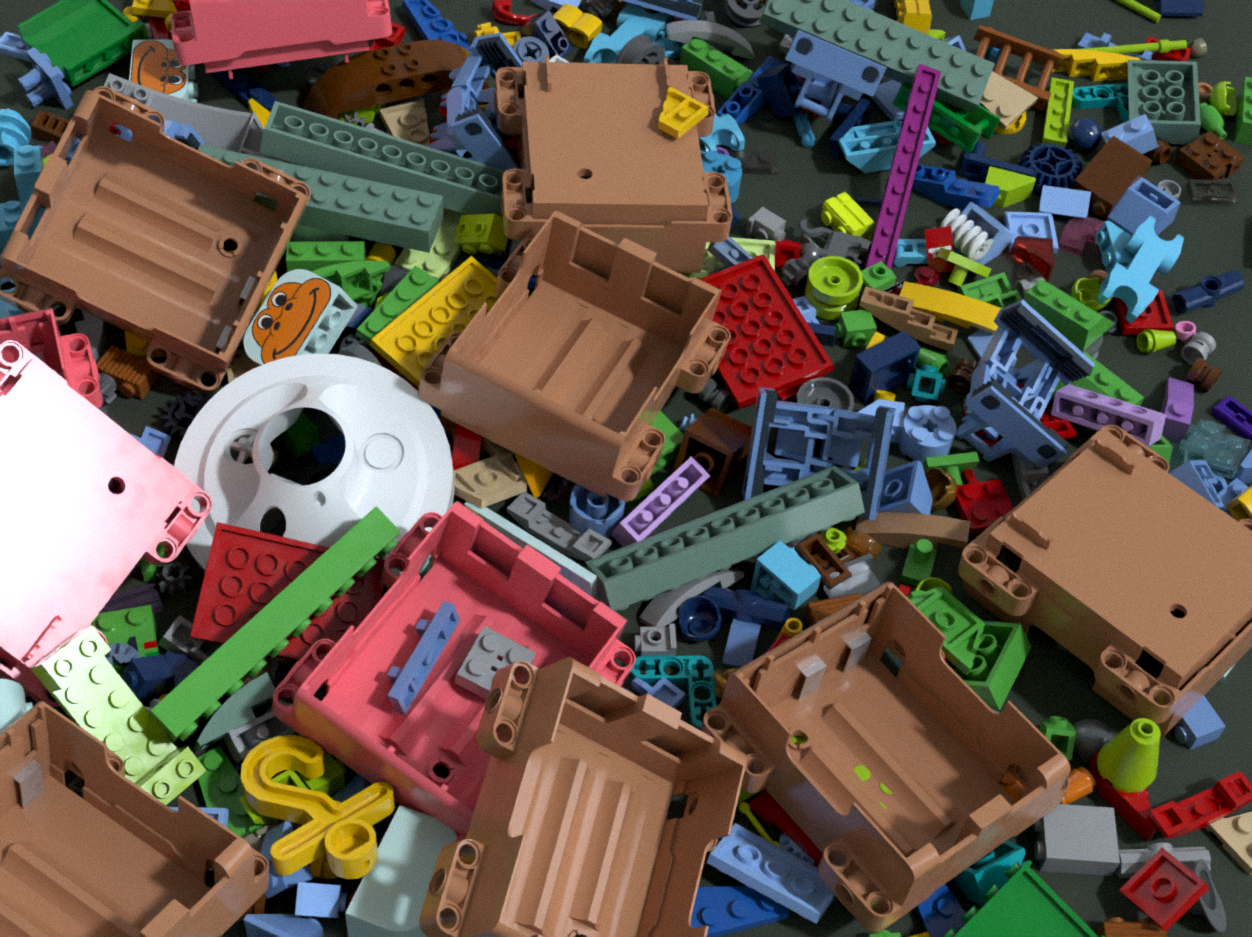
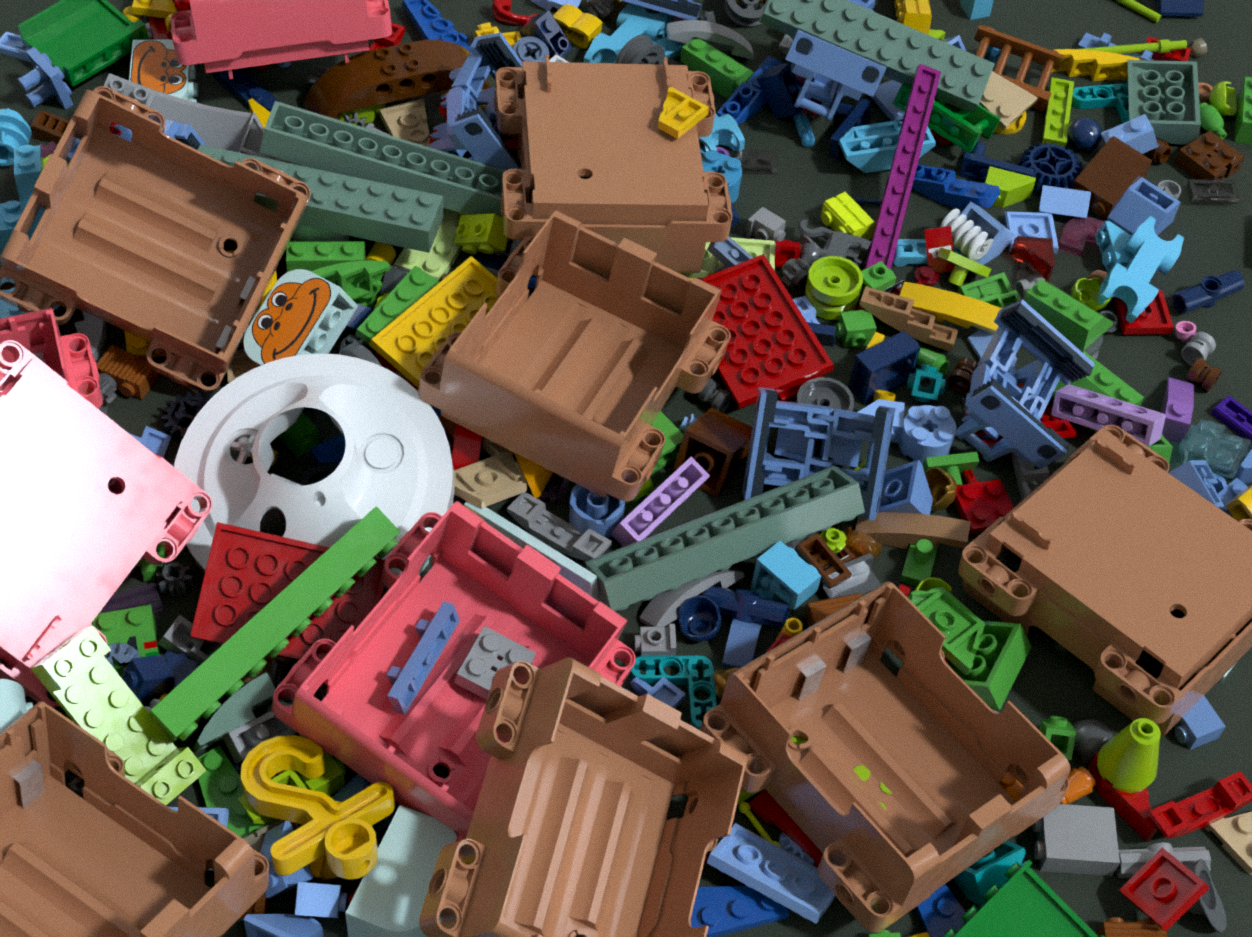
lime cone [1136,329,1176,354] -> none

